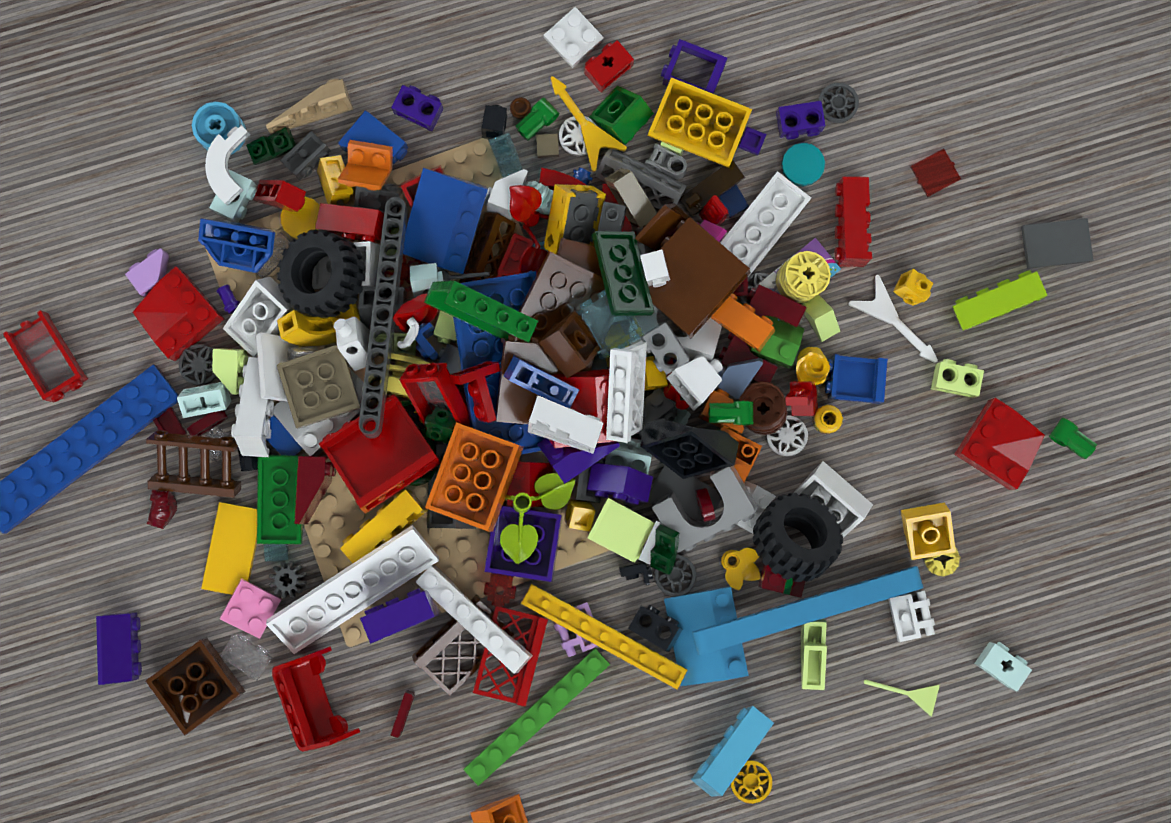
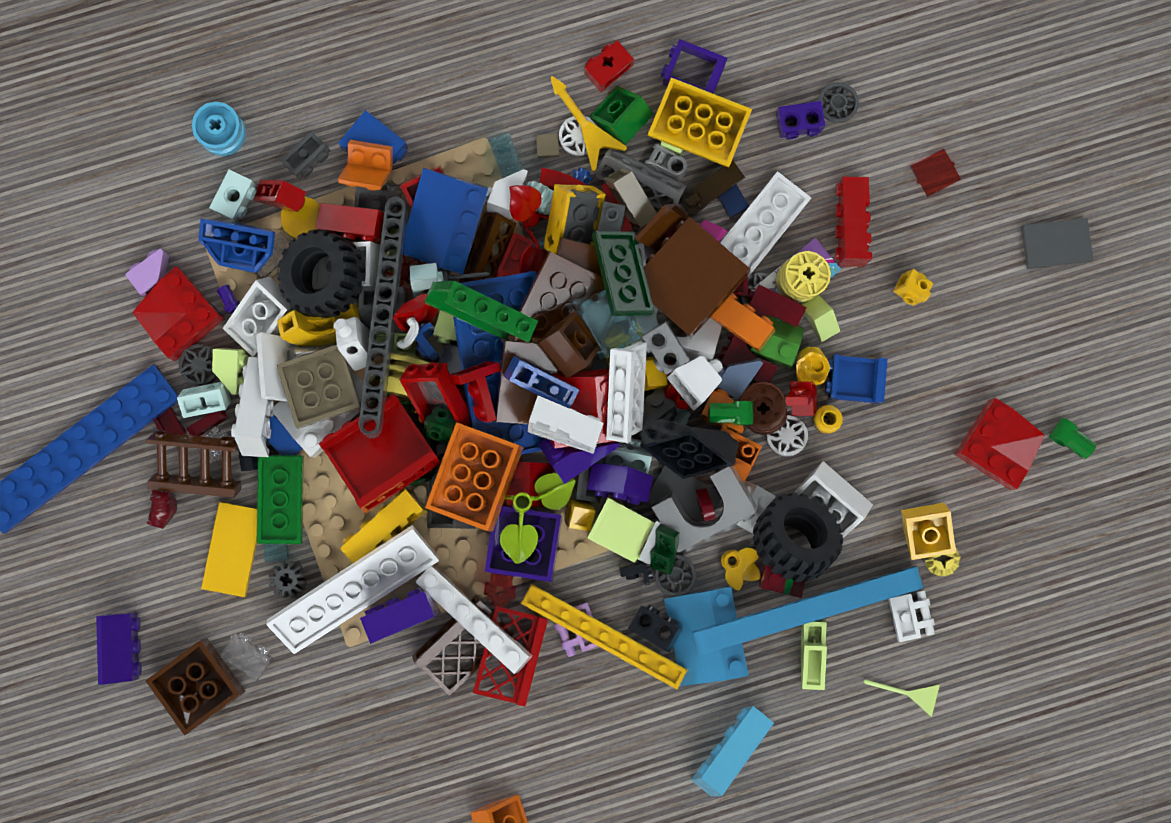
door [3,310,88,402] -> none
white arch [205,125,250,205] -> none
bright pink plate [220,578,282,639] -> none
dark green slope [246,127,296,165] -> none
tan wedge [266,79,353,135] -> none
red windscreen [272,646,360,752] -> none
dark red slope [295,456,336,524] -> none
yellow hinge [317,155,353,205] -> none
dark red tile [390,690,415,738] -> none
dark purple brick [391,85,443,132] -> none
bright green plate [463,648,610,786] -> none
black brick [481,105,507,141] -> none
reddish brown plate [510,97,532,119] -> none
green piece [515,97,560,141] -> none
white plate [544,7,604,68] -> none
white brick [640,250,670,287] -> none
red slope [699,195,728,226] -> none
yellow wheel [730,760,772,804] -> none
dark purple tile [738,127,767,156] -> none
teal tile [781,143,825,187] -> none
white piece [848,275,938,363] -> none
yellowish green brick [931,359,984,398] -> none
lime wedge [952,270,1048,331] -> none
light aqua brick [974,642,1032,692] -> none

